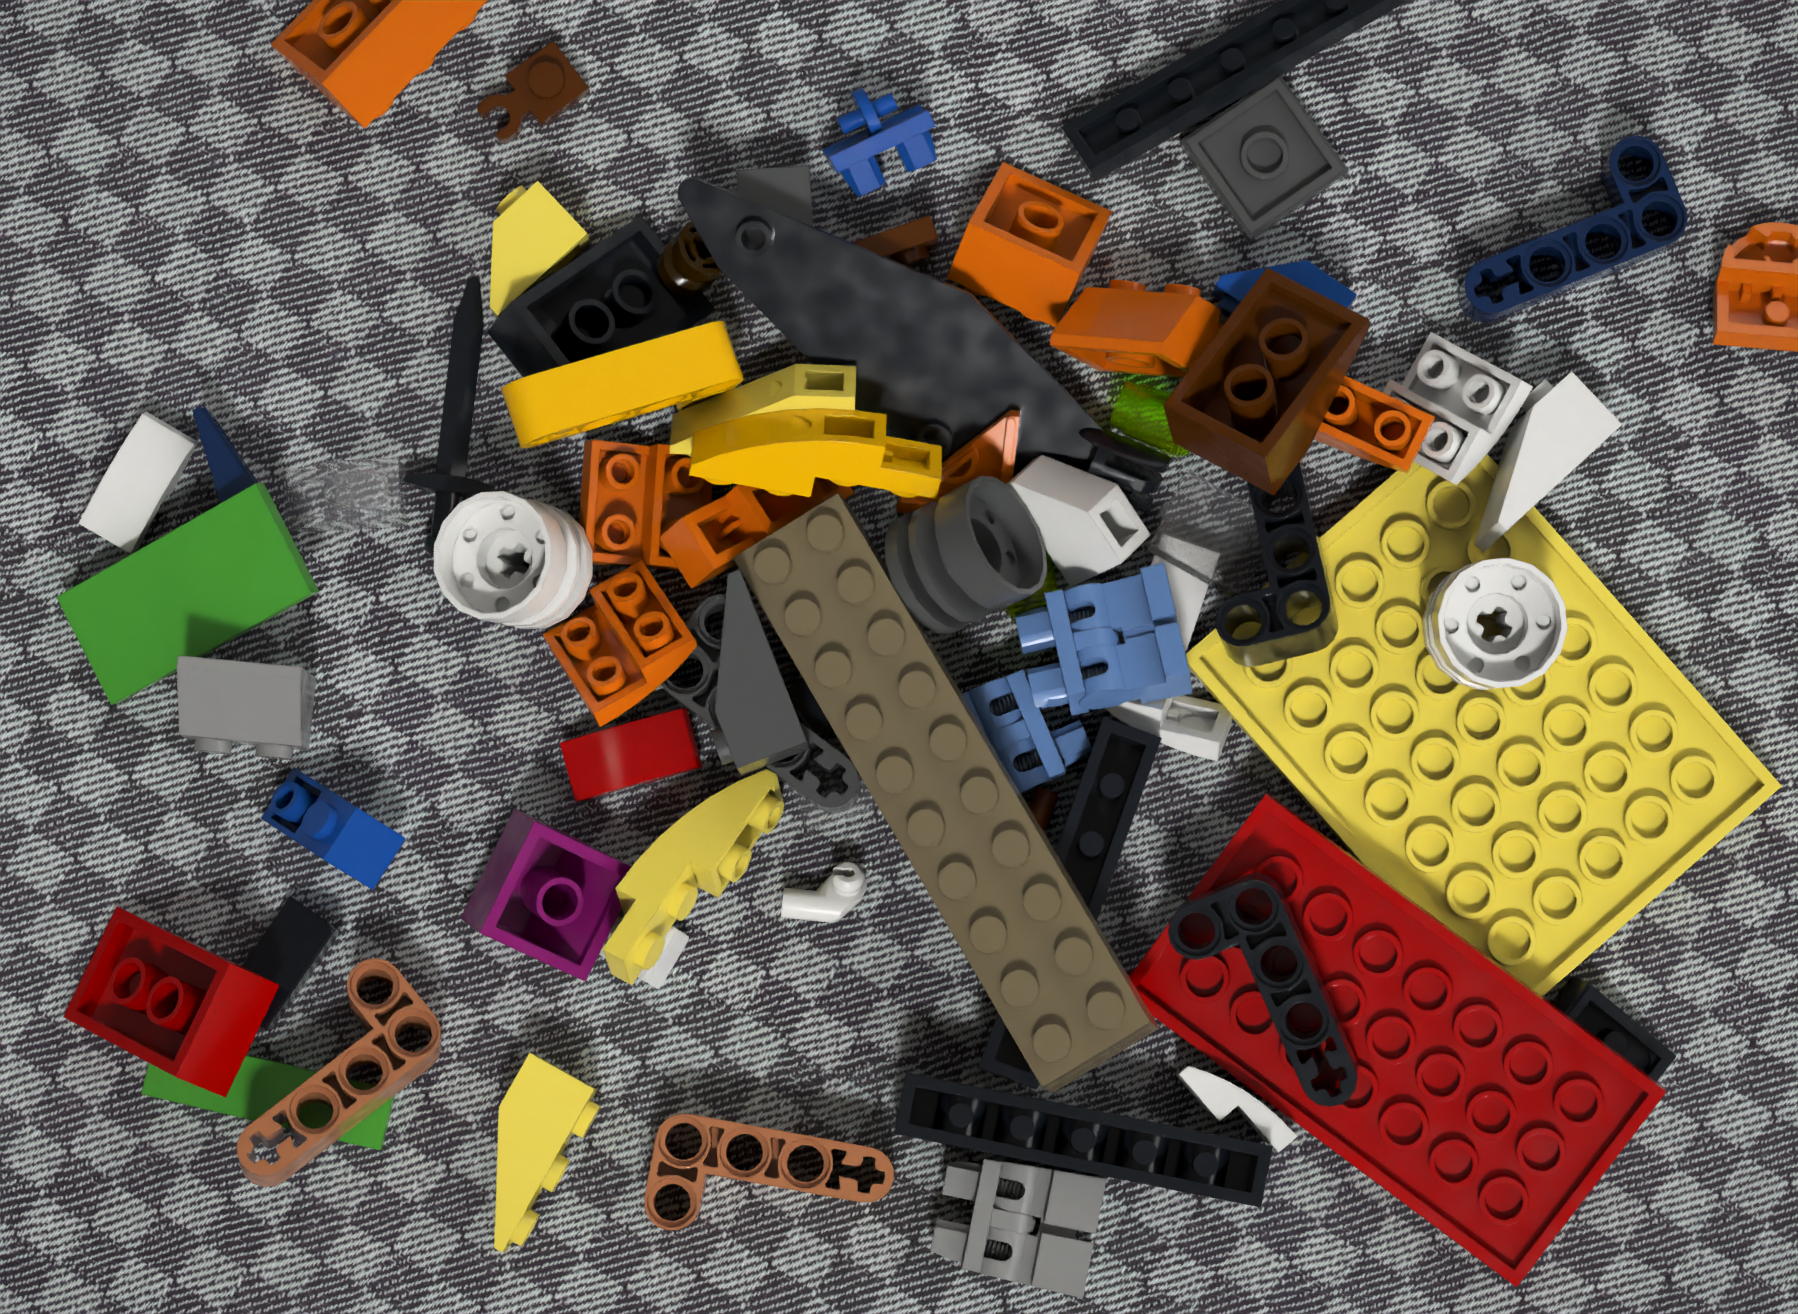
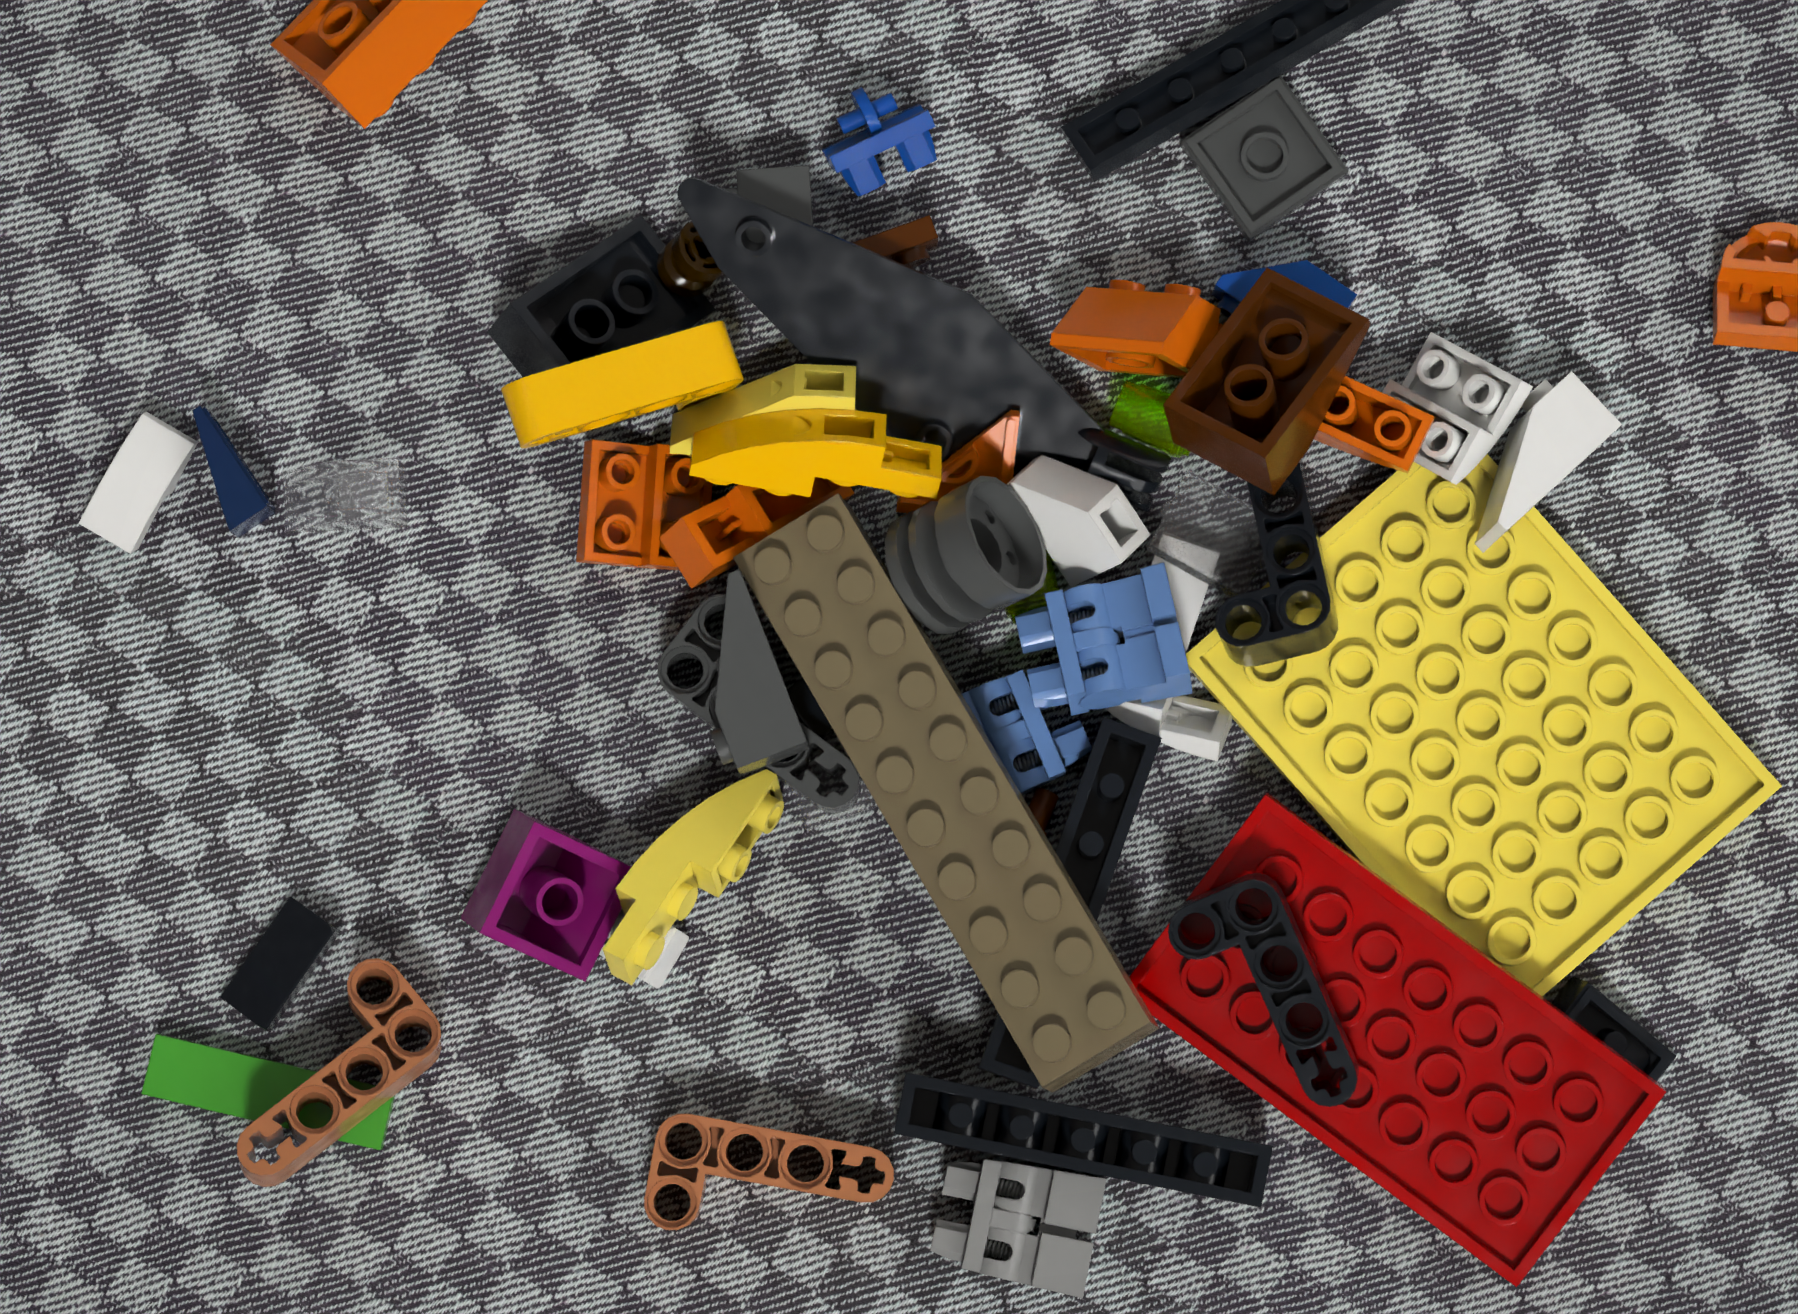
bright green tile [56,483,319,705] -> none
red slope [63,907,280,1098] -> none
light grey slope [177,655,316,760] -> none
blue slope [261,767,406,890] -> none
black sword [403,276,495,557] -> none
white wheel [434,491,593,629] -> none
reddish brown plate [477,41,590,144] -> none
light yellow slope [490,181,591,319] -> none
light yellow slope [494,1053,601,1252] -> none
orange slope [542,560,697,727] -> none
red slope [560,708,703,802] -> none
white arm [781,862,867,923] -> none
orange slope [947,162,1112,328] -> none
white slope [1176,1066,1298,1153] -> none
white wheel [1422,558,1568,690] -> none
dark blue beam [1458,135,1688,323] -> none

